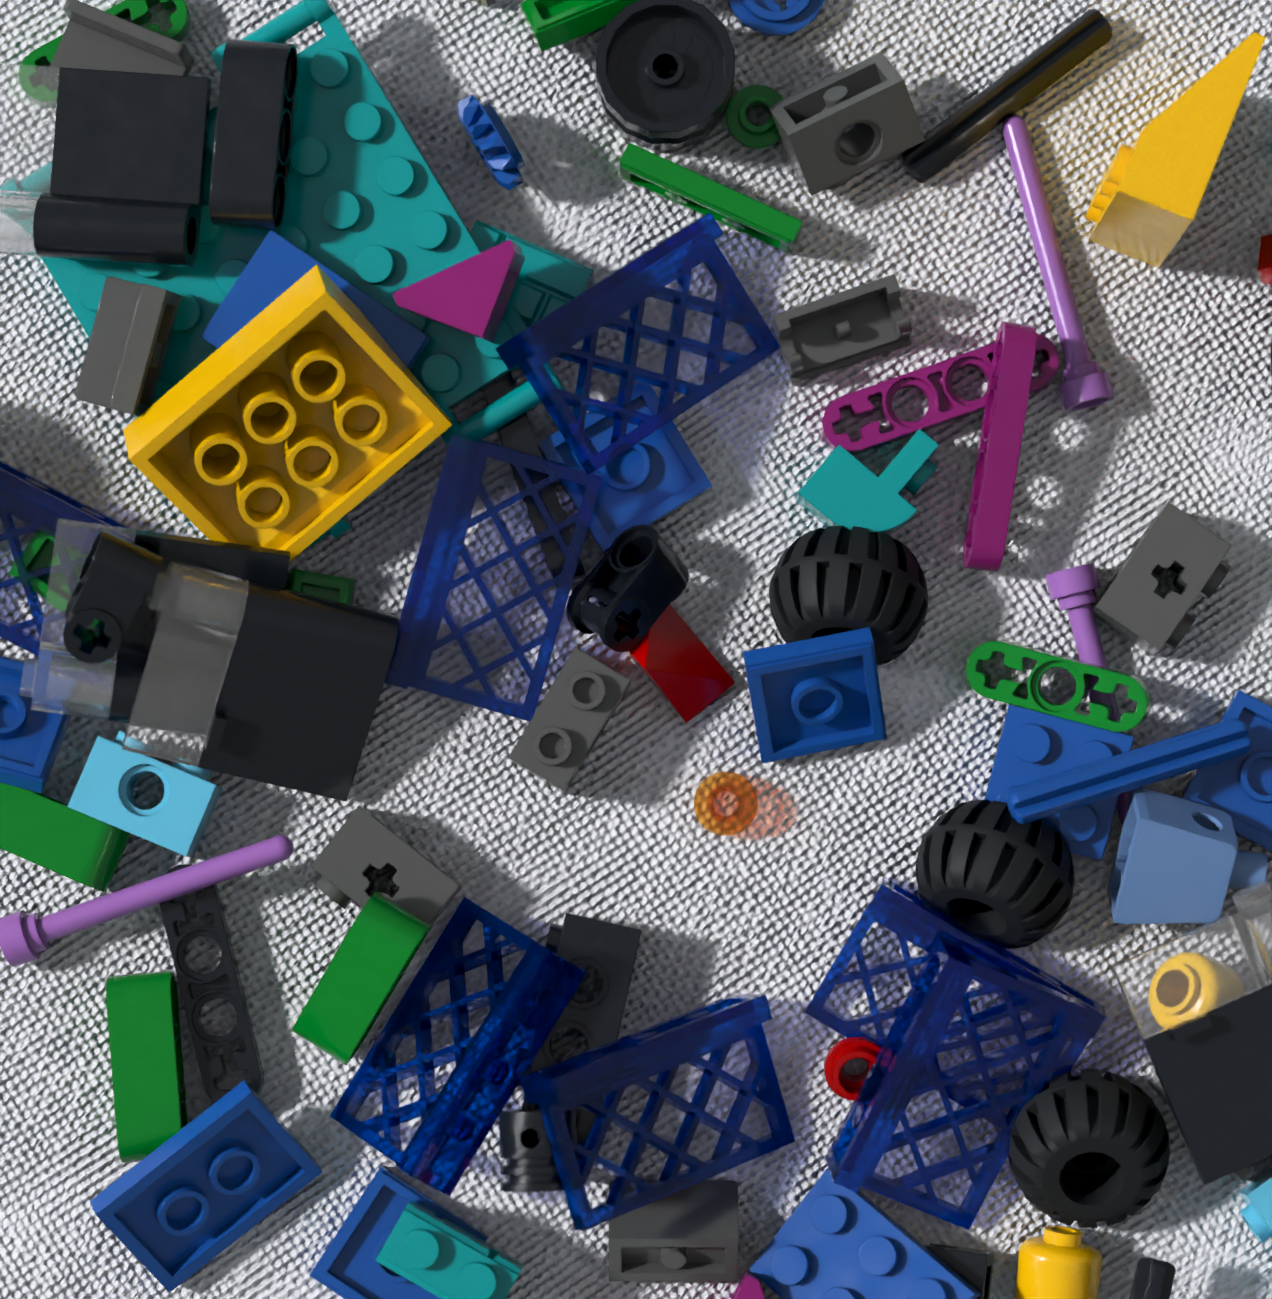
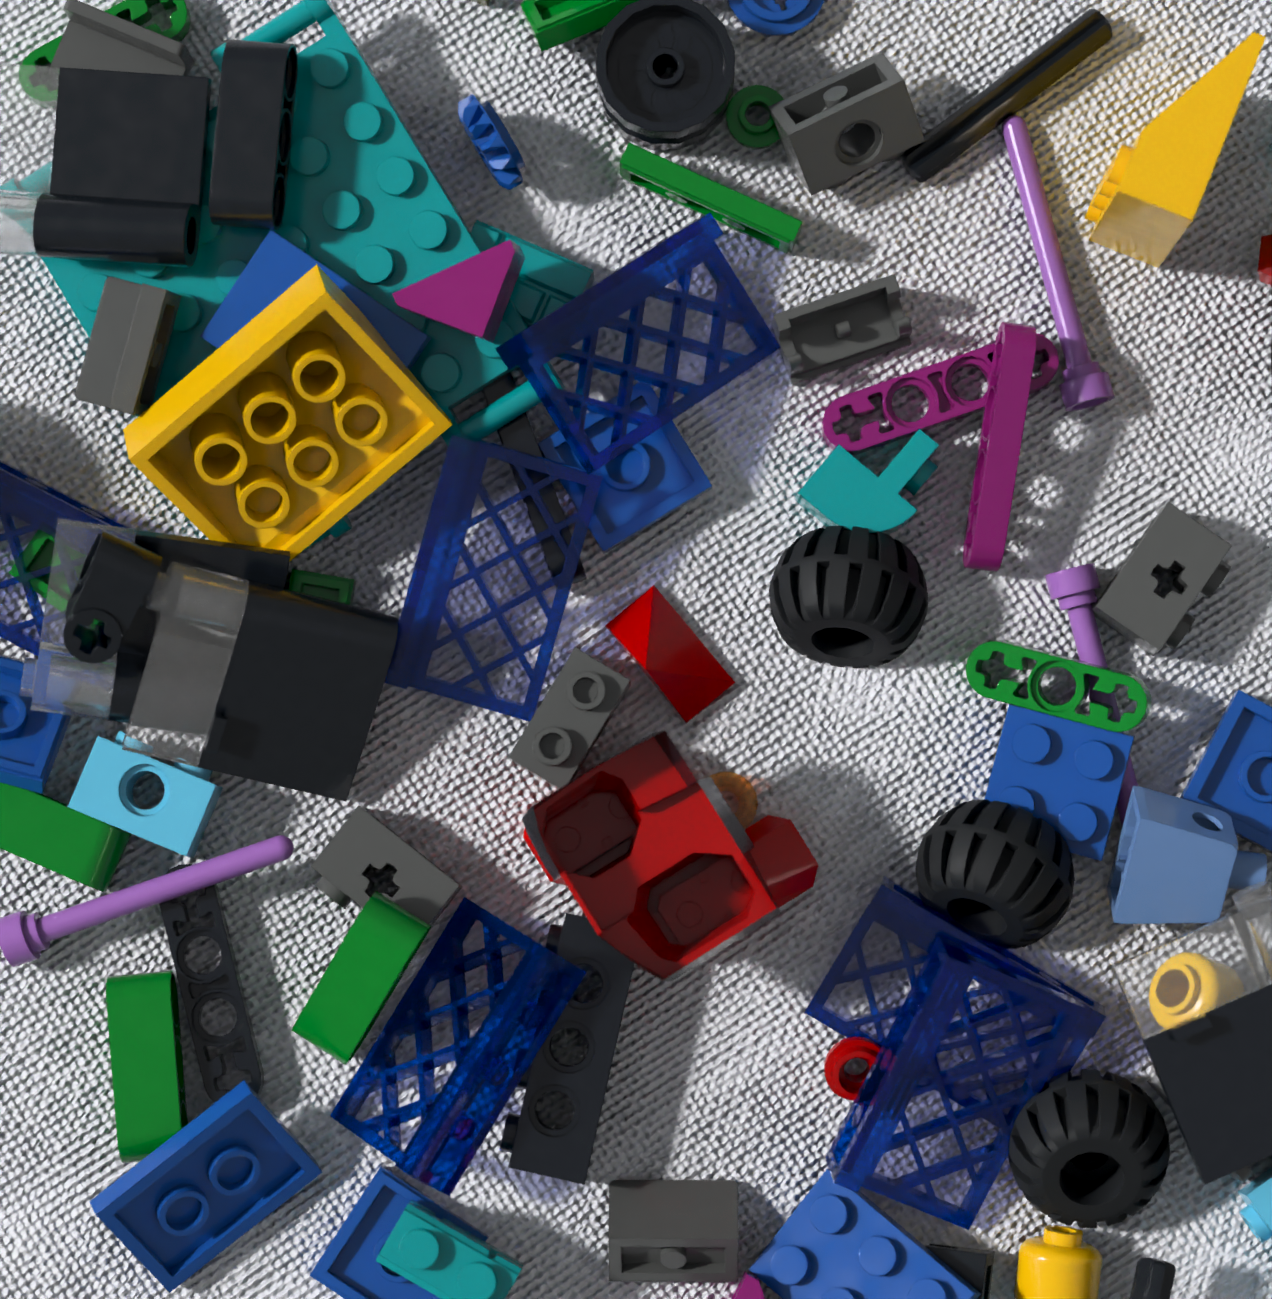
black piece [499,1108,578,1192] -> none
clear blue fence [520,994,795,1231] -> none
black piece [566,524,689,652] -> none
blue tile [743,627,887,764] -> none
blue axle [1006,718,1251,824] -> none
none -> red piece [522,731,818,981]

